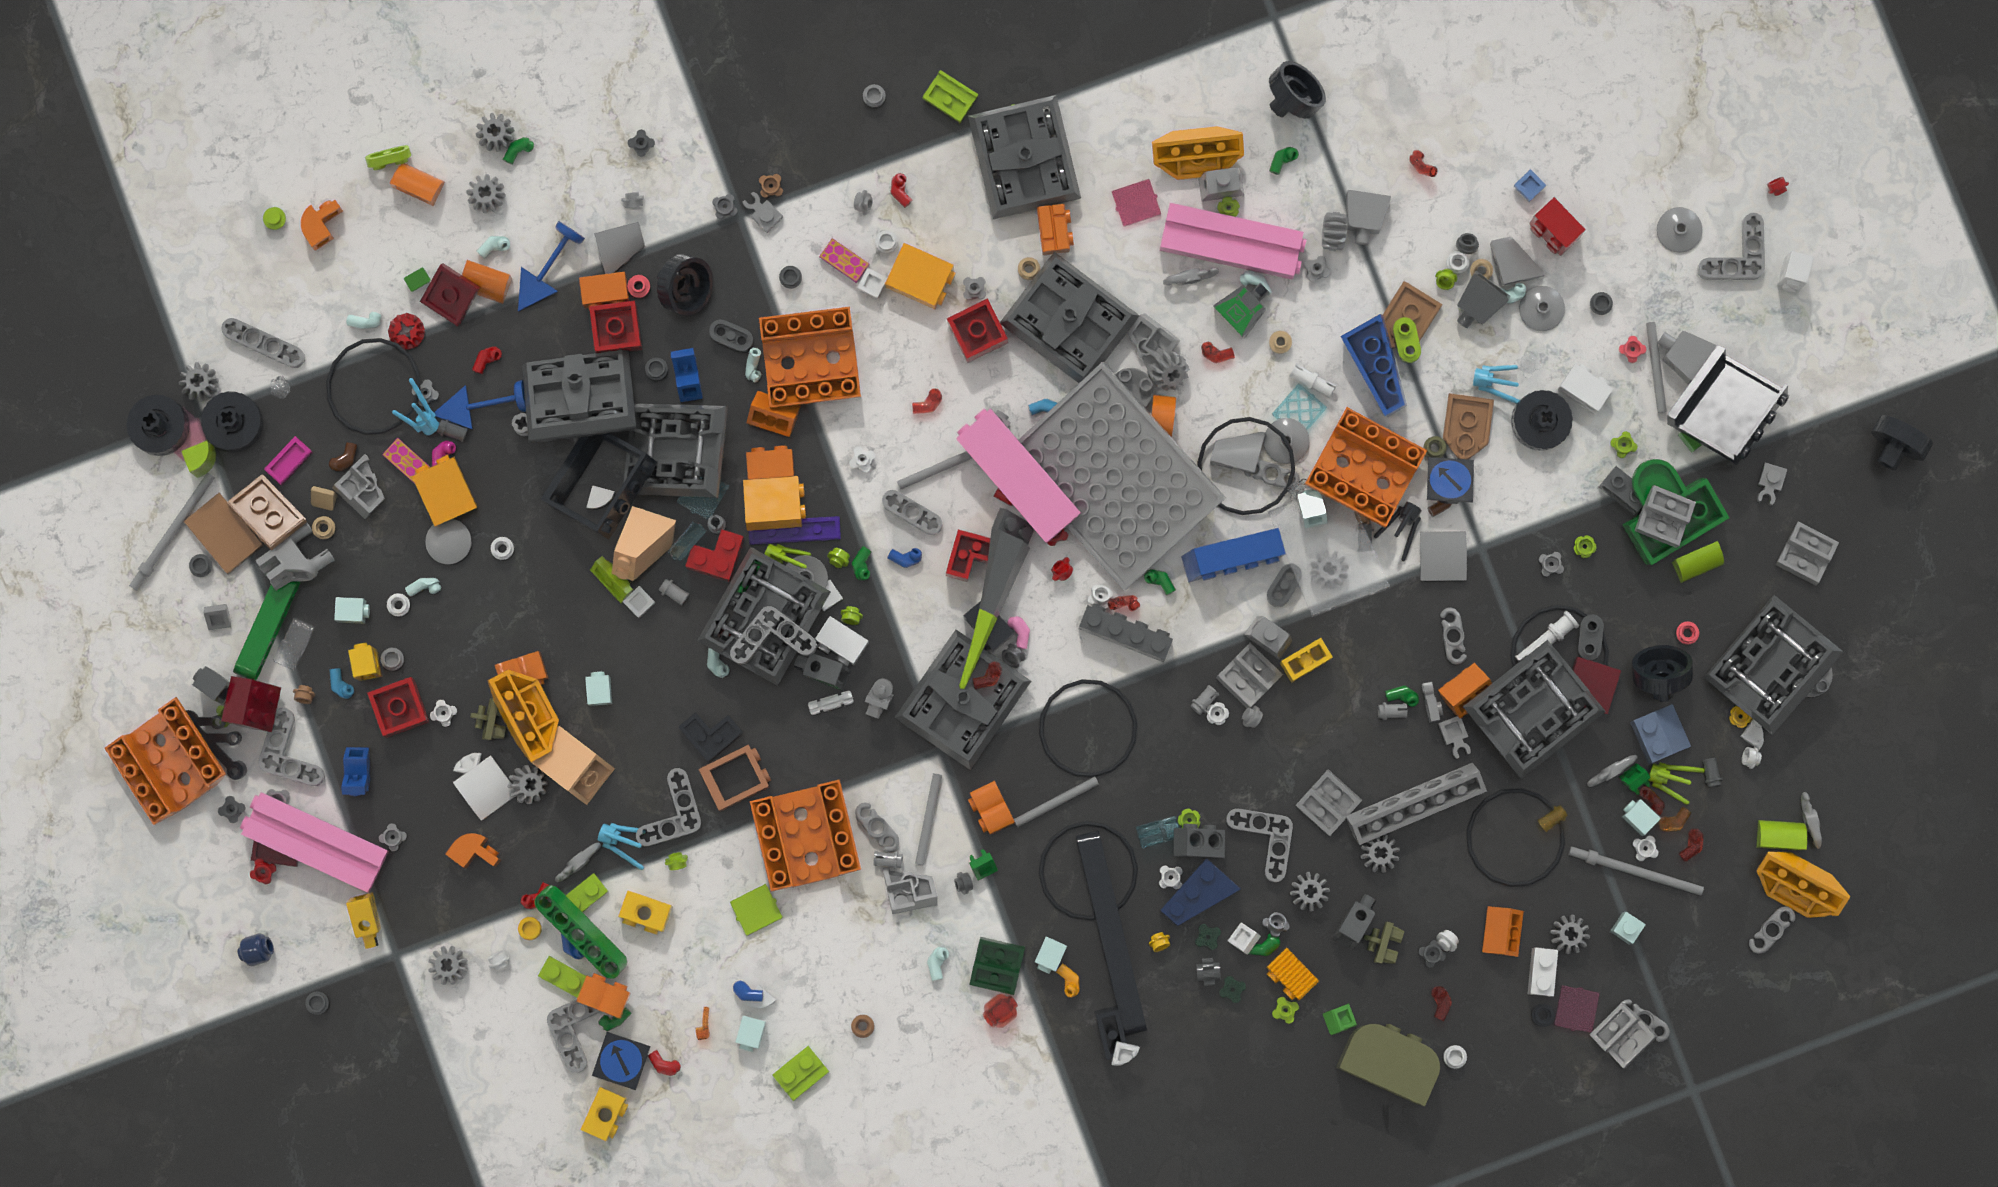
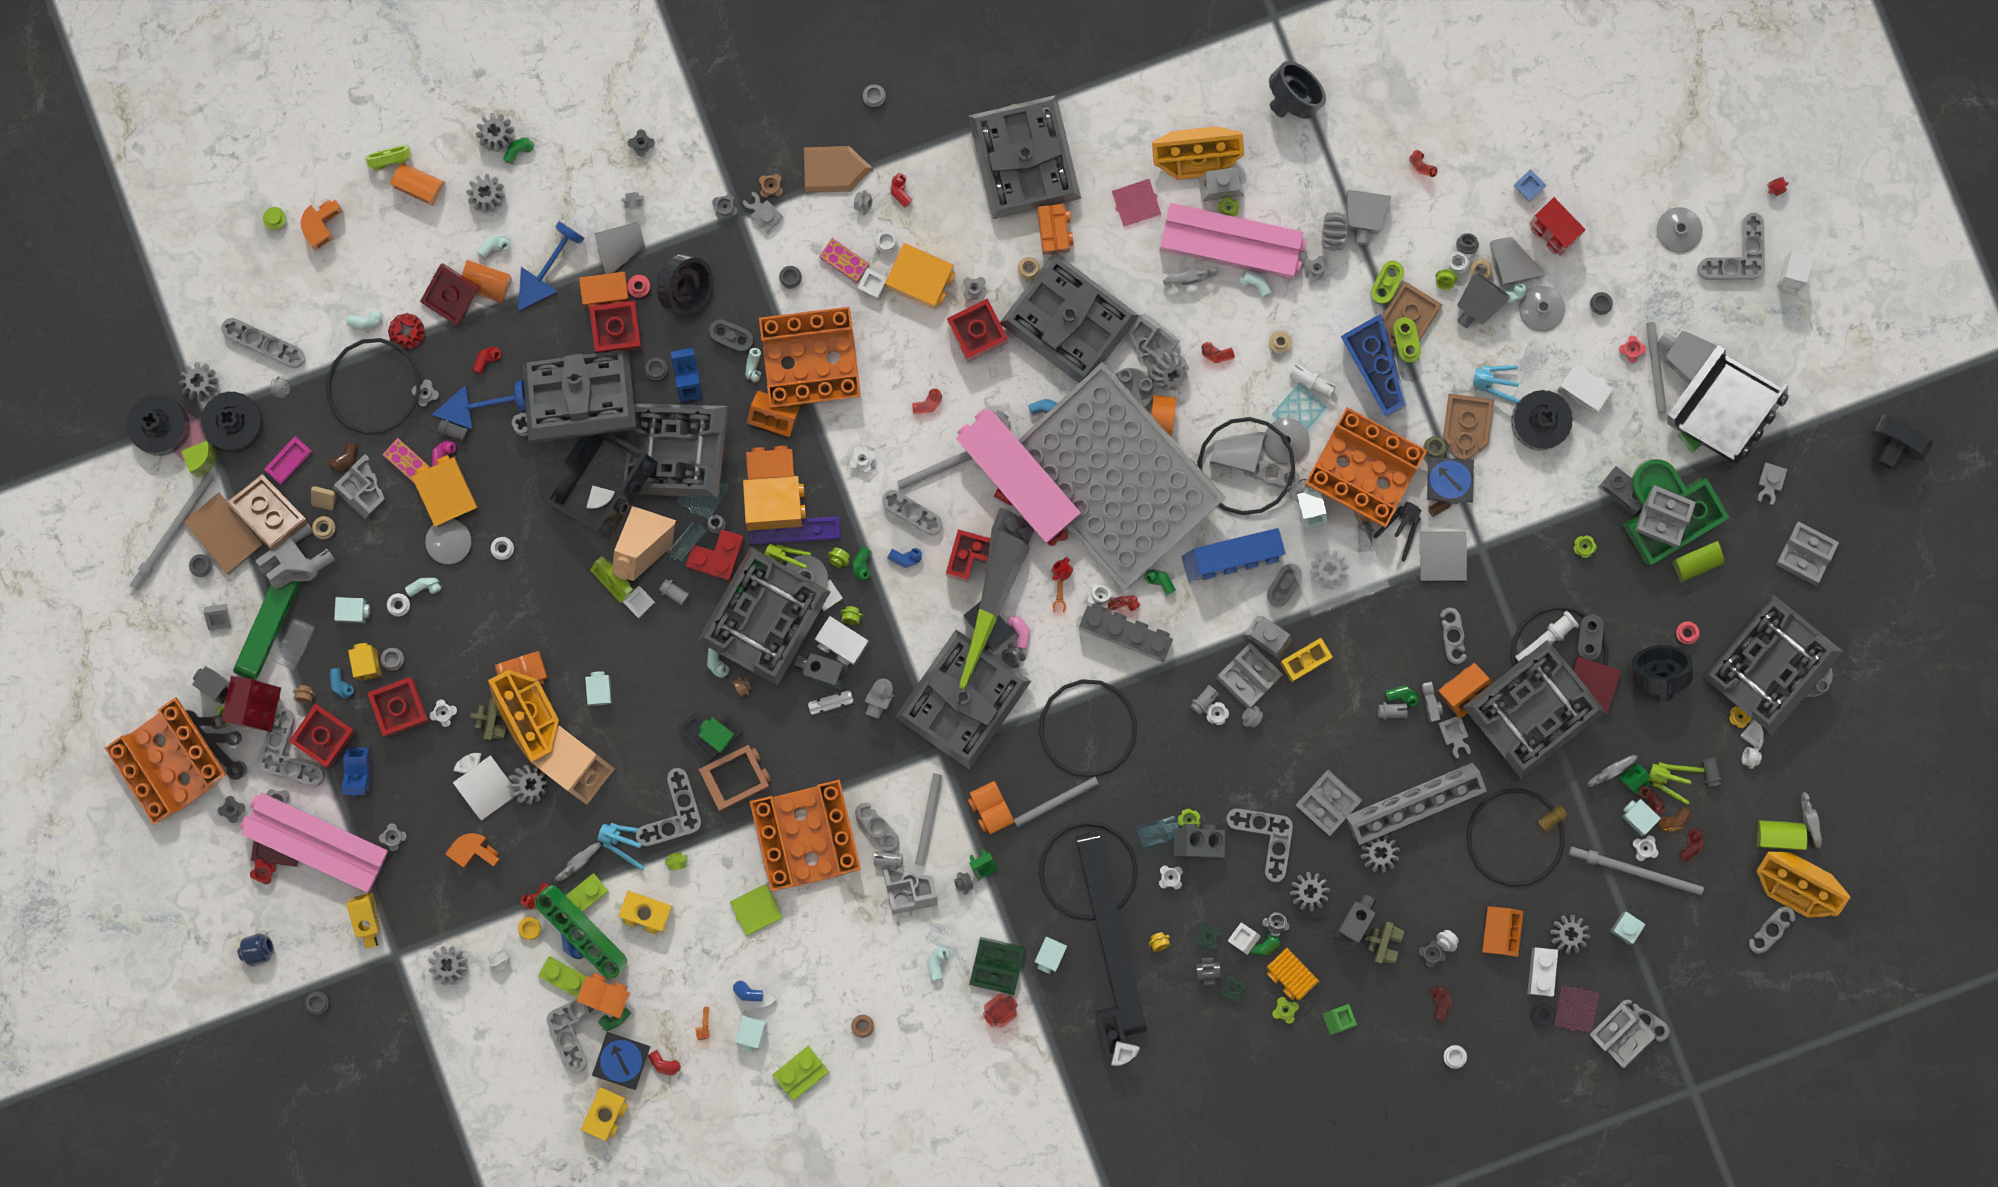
medium azure plant [392,378,439,435] -> none
bright green slope [404,267,431,292] -> none
light grey beam [730,606,817,665] -> none
lime plate [922,70,978,123] -> none
clear red arm [973,661,1002,689] -> none
light orange arm [1056,963,1080,998] -> none
dark blue wedge [1160,858,1241,926] -> none
torso [1213,283,1270,338] -> none
green arm [1269,147,1299,175] -> none
olive brick [1336,1024,1440,1106] -> none
light grey plate [1539,552,1564,577] -> none
lime plate [1610,431,1638,458] -> none
sand blue slope [1630,704,1691,765] -> none
none -> red brick [288,704,357,769]
none -> green brick [698,717,735,754]
none -> medium nougat plate [732,676,752,698]
none -> medium nougat tile [804,146,873,193]
none -> clear orange hand [1052,580,1066,612]
none -> lime plate [1370,261,1404,305]

